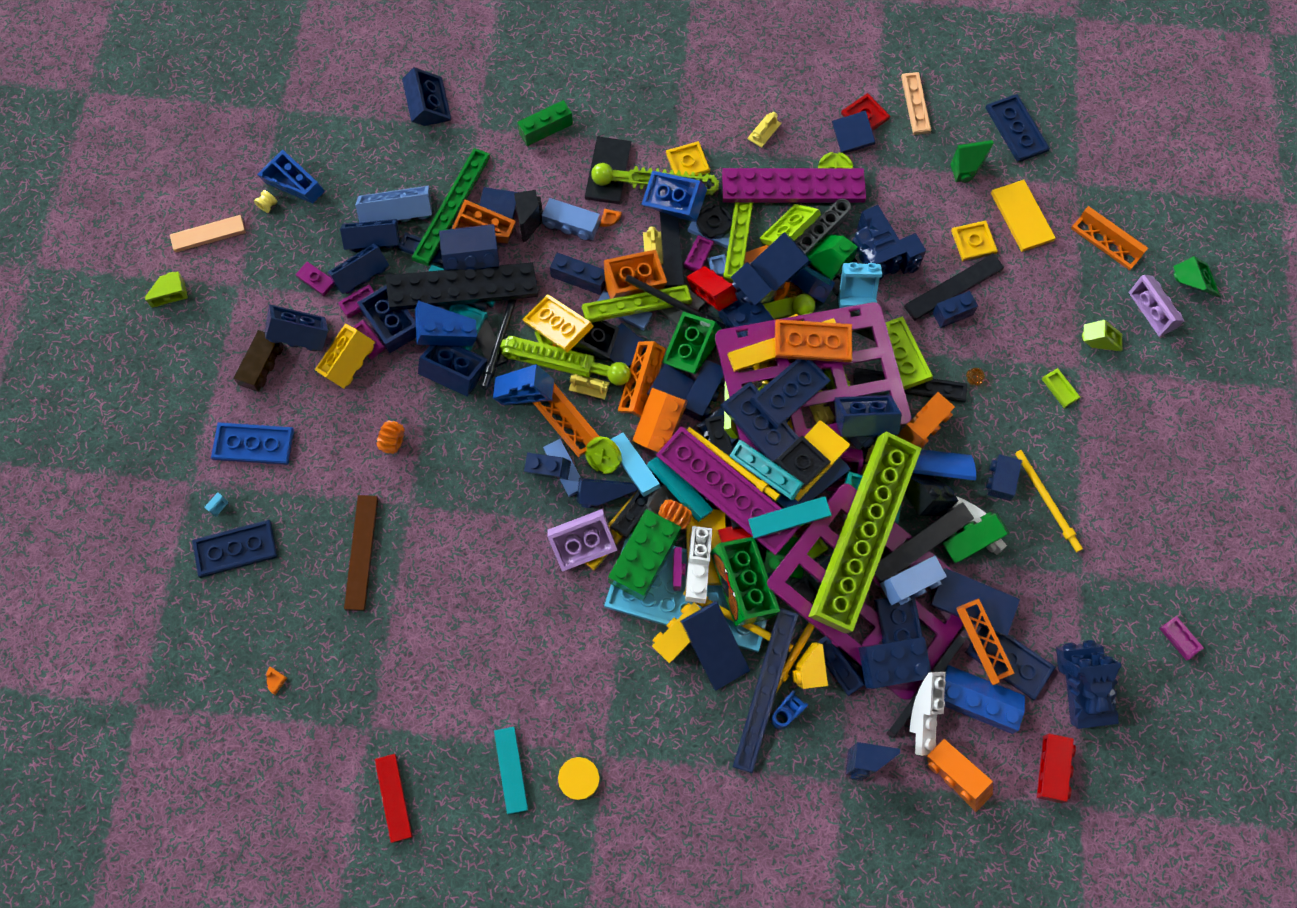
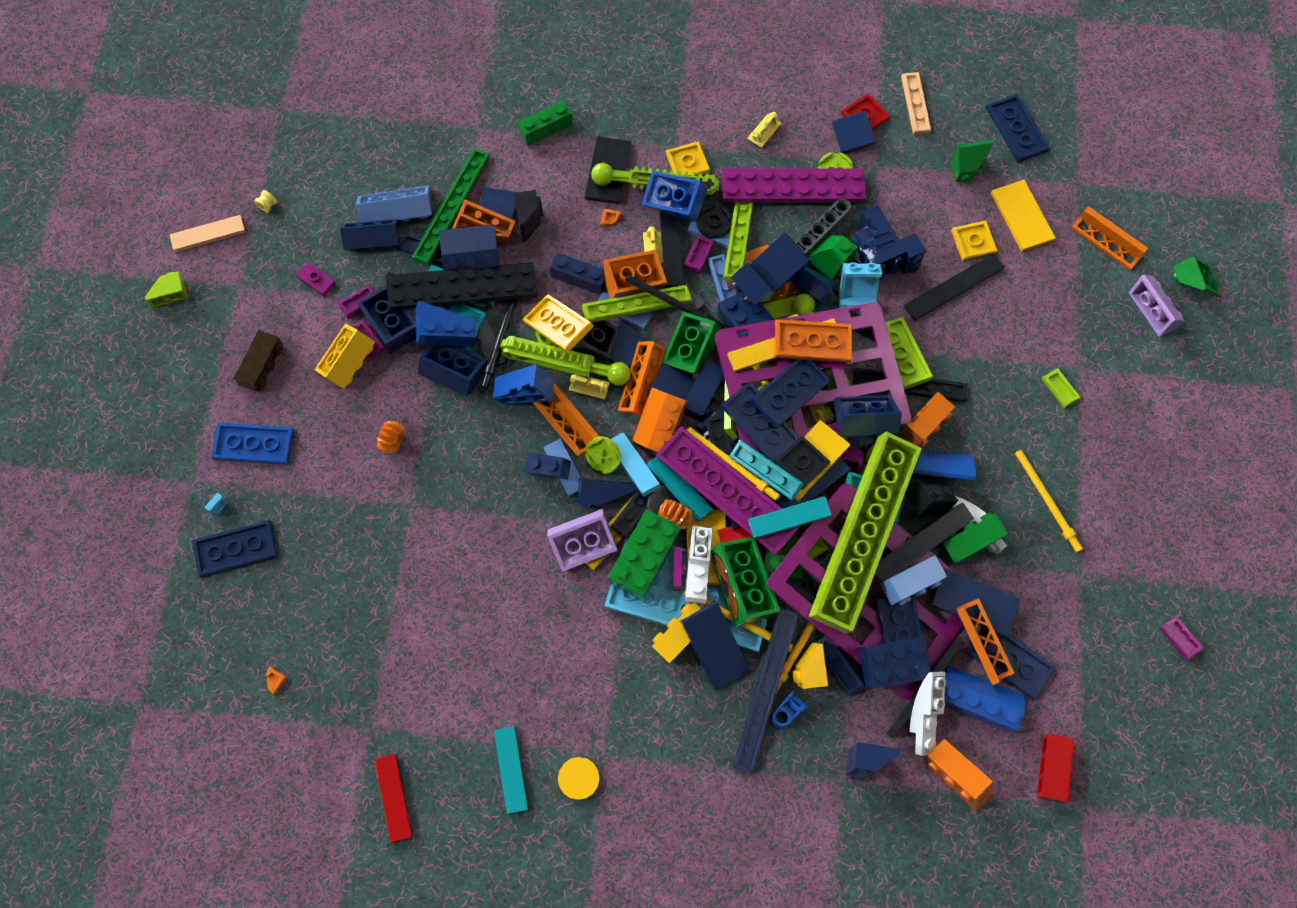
blue wedge [257,150,325,204] -> none
dark blue slope [265,304,328,351] -> none
dark blue brick [327,244,389,294] -> none
reddish brown tile [344,495,378,611] -> none
dark blue slope [402,67,452,126] -> none
medium blue brick [542,198,600,240] -> none
red brick [687,266,737,311] -> none
lime plate [759,204,821,246] -> none
dark blue brick [933,291,978,328] -> none
clear orange plate [966,368,985,386] -> none
dark blue brick [986,454,1022,501] -> none
dark blue brick [1056,640,1121,729] -> none
lime slope [1082,320,1122,351] -> none

